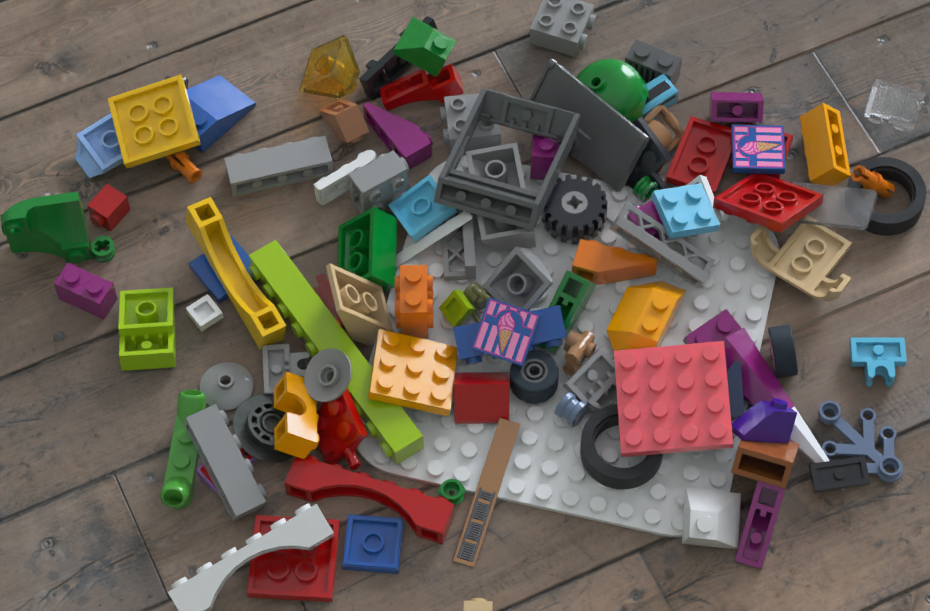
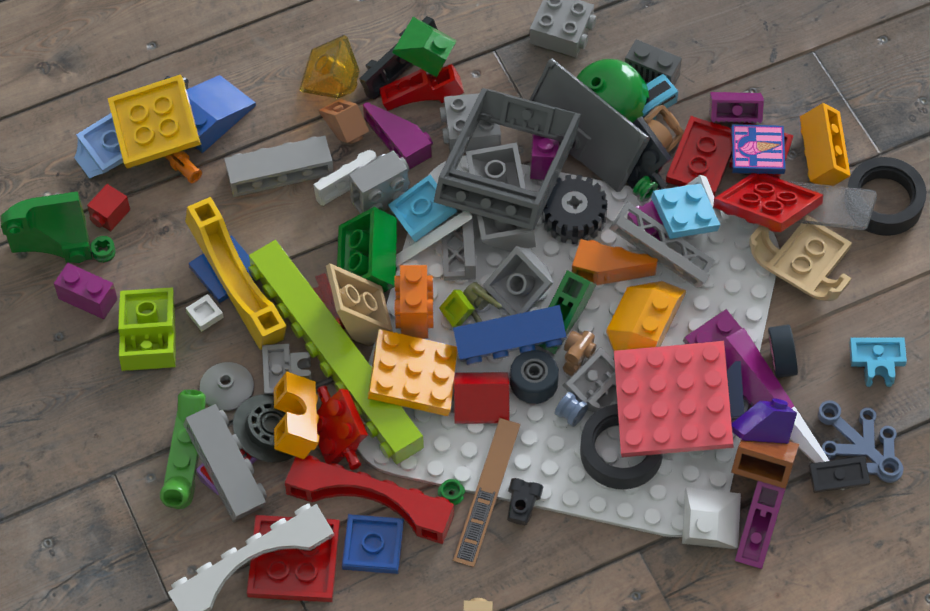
light grey dish [304,348,352,402] -> none
tile [471,297,541,367] -> none
orange pin [851,165,895,199] -> none
clear slope [864,79,925,132] -> none
none -> black plate [507,478,544,526]

